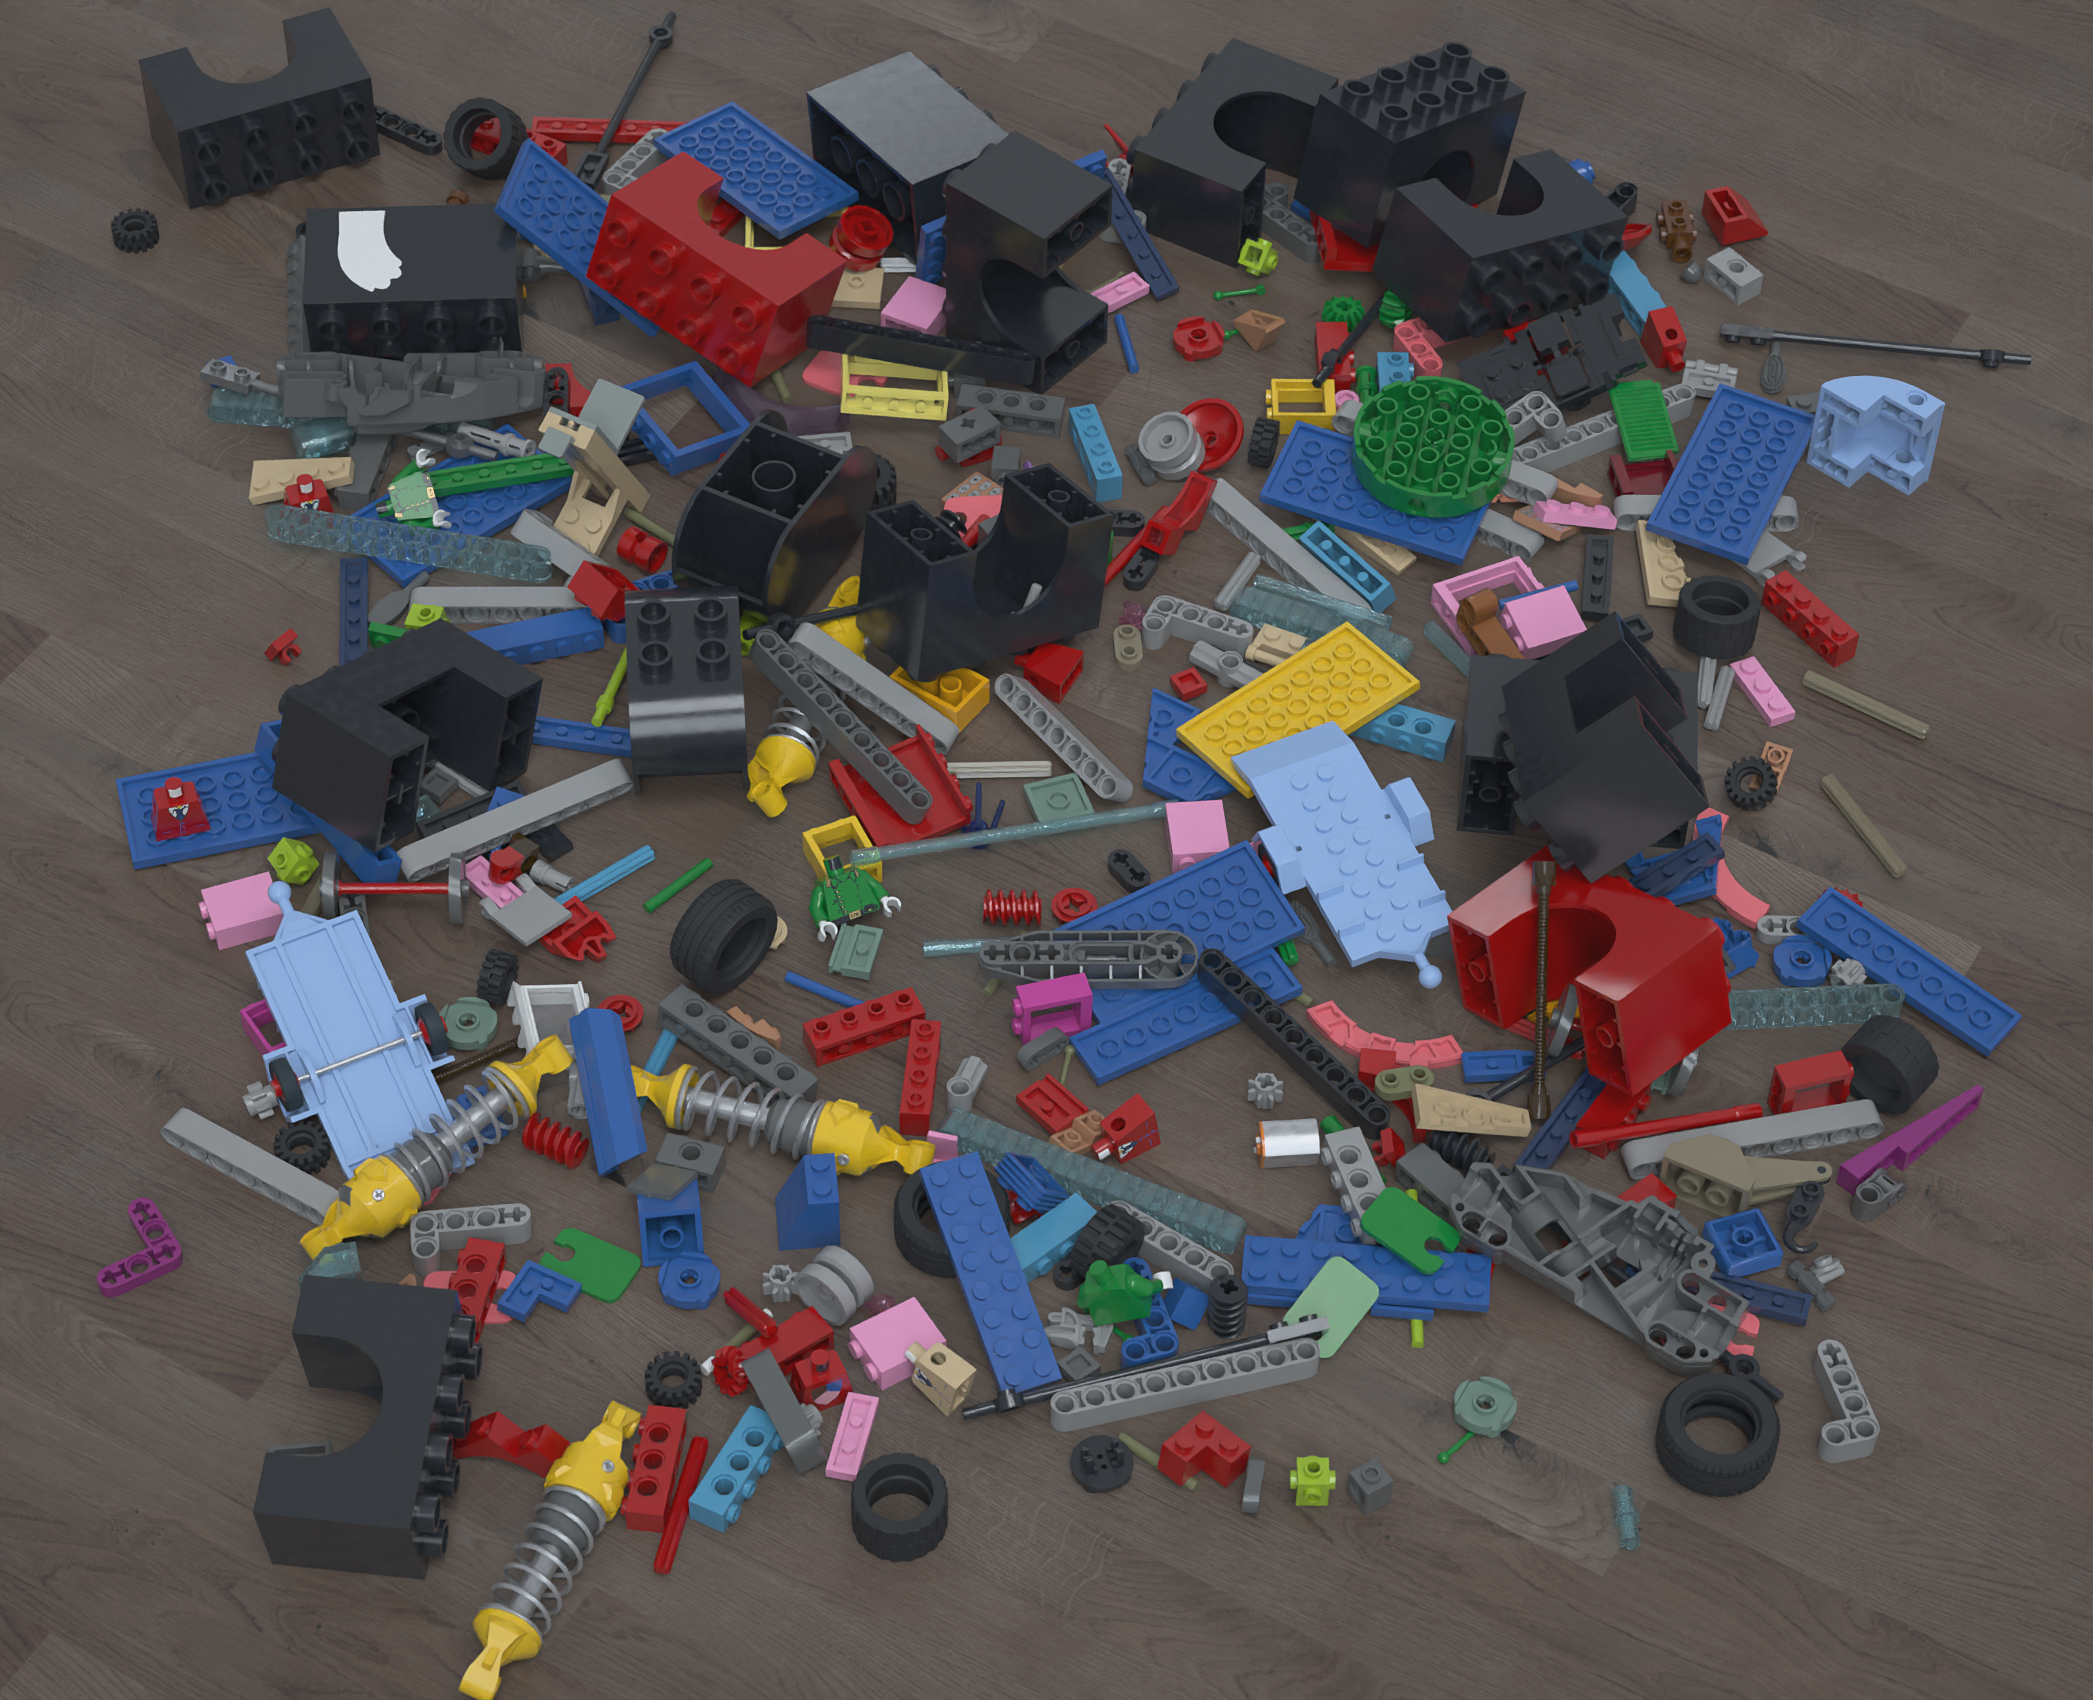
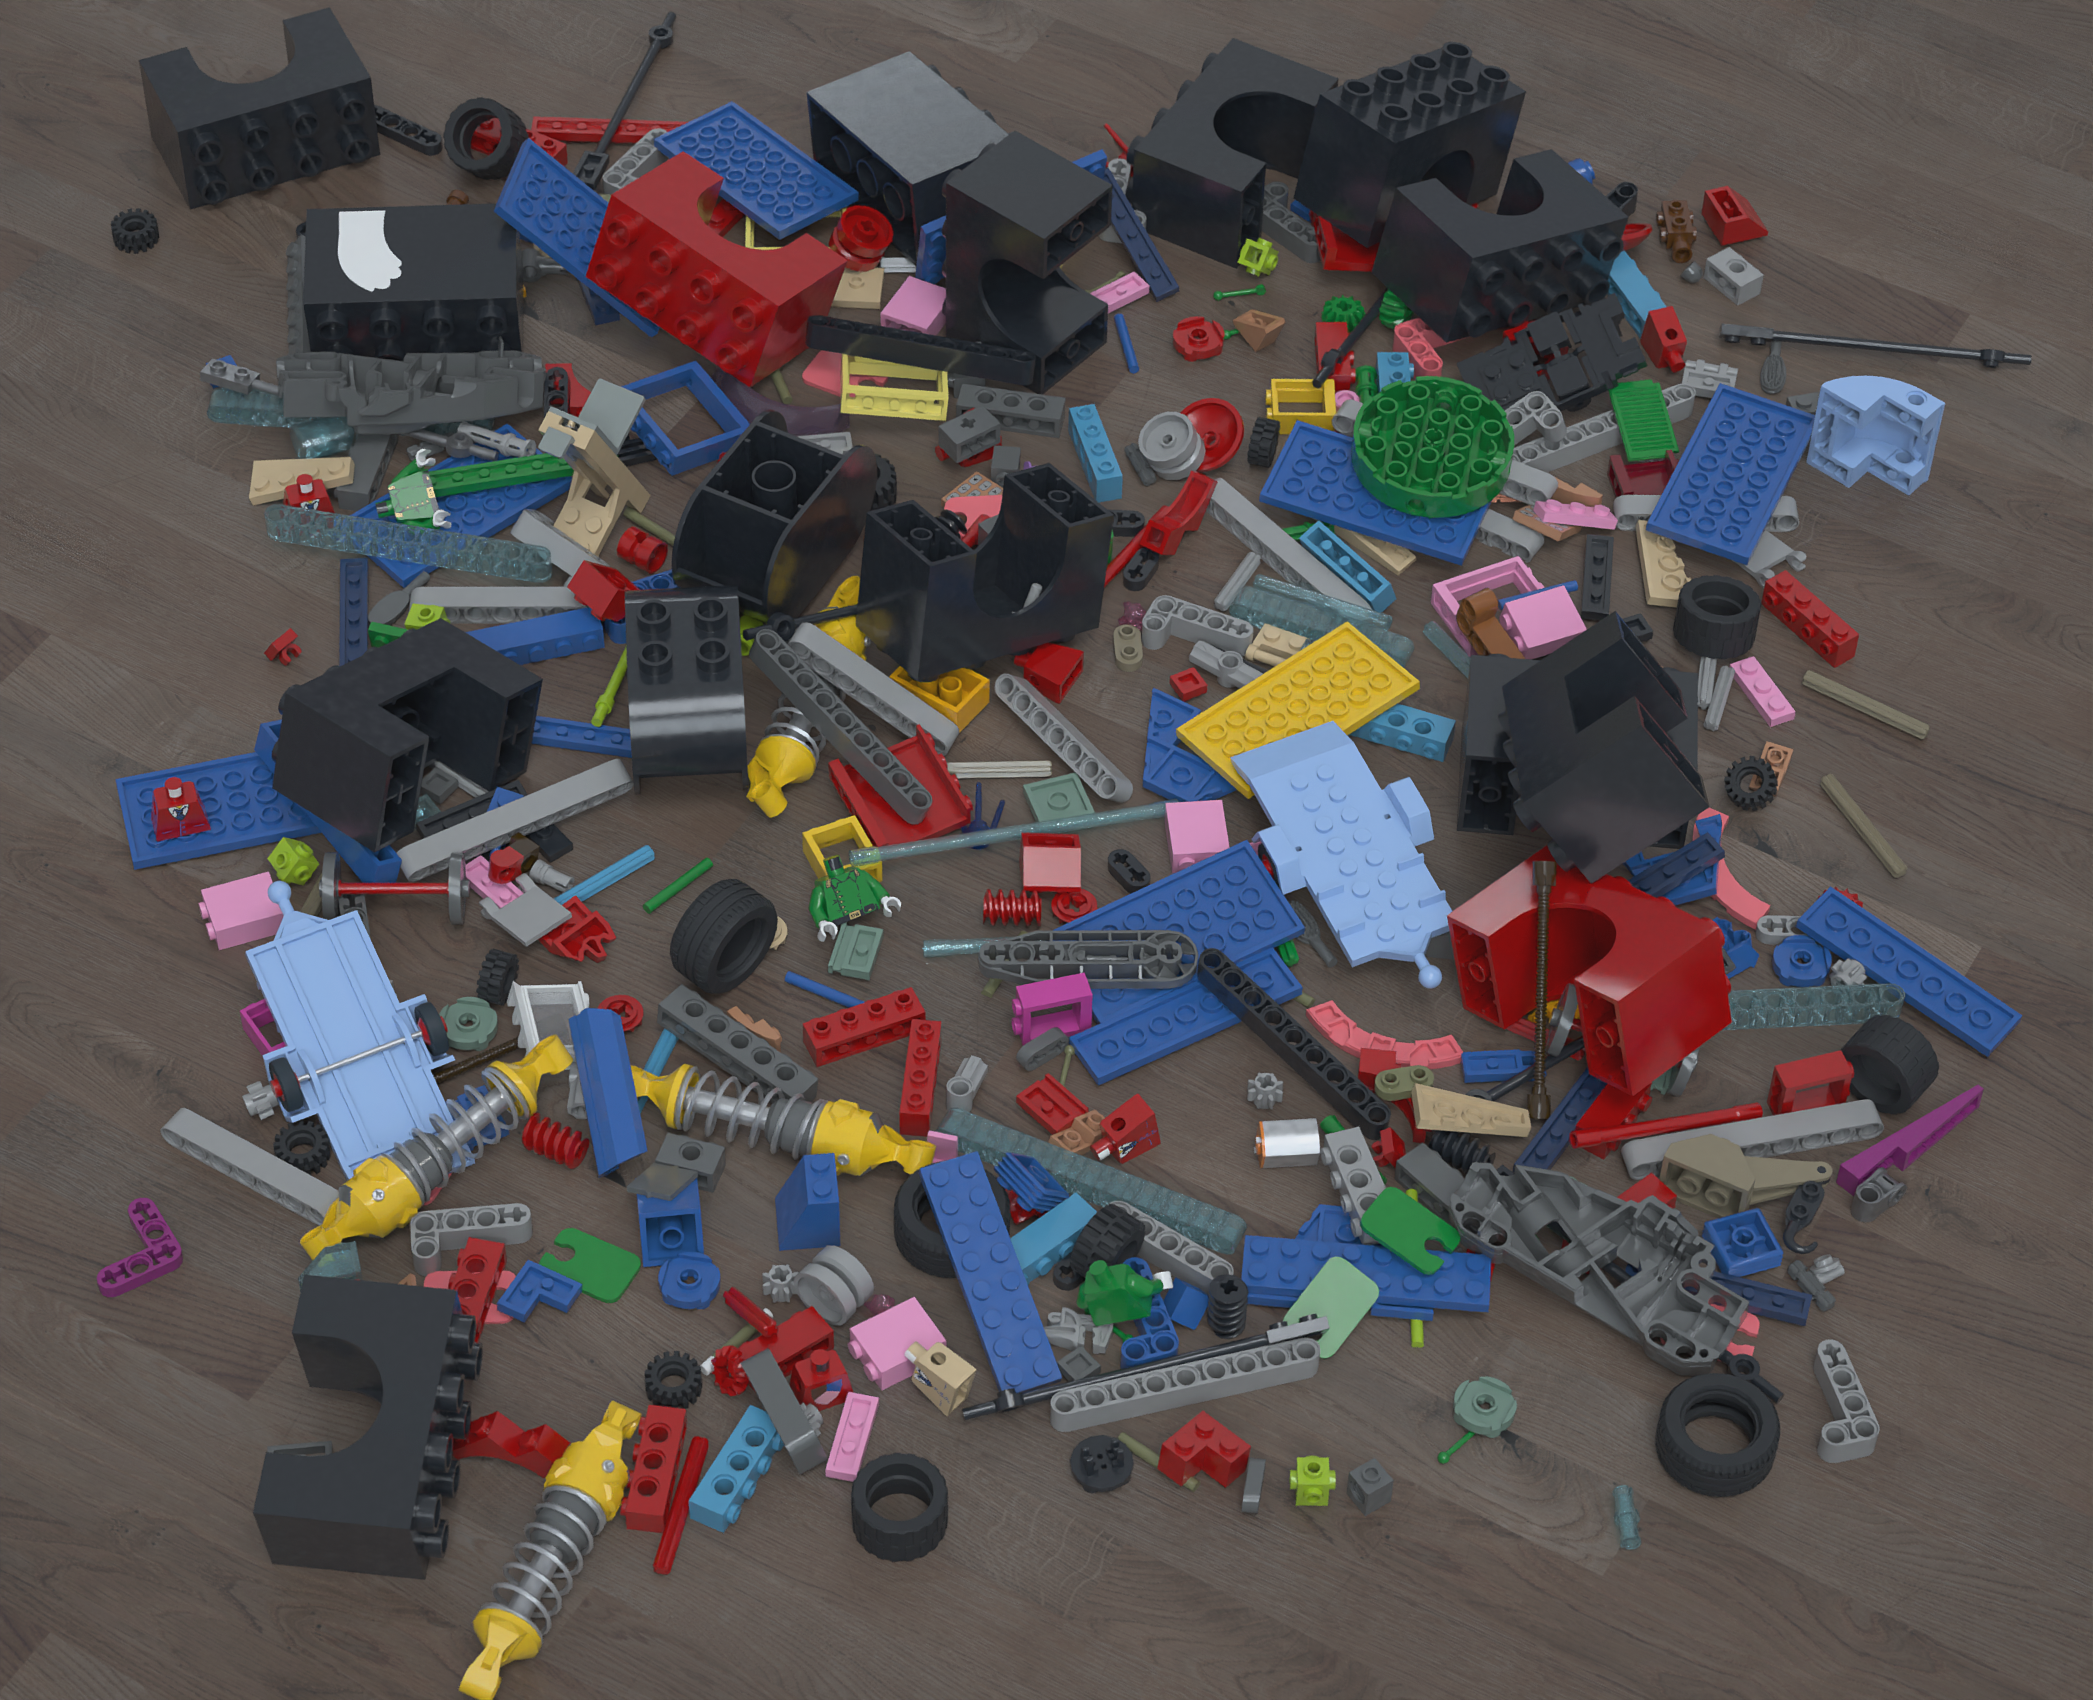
none -> slope [1019,833,1081,894]

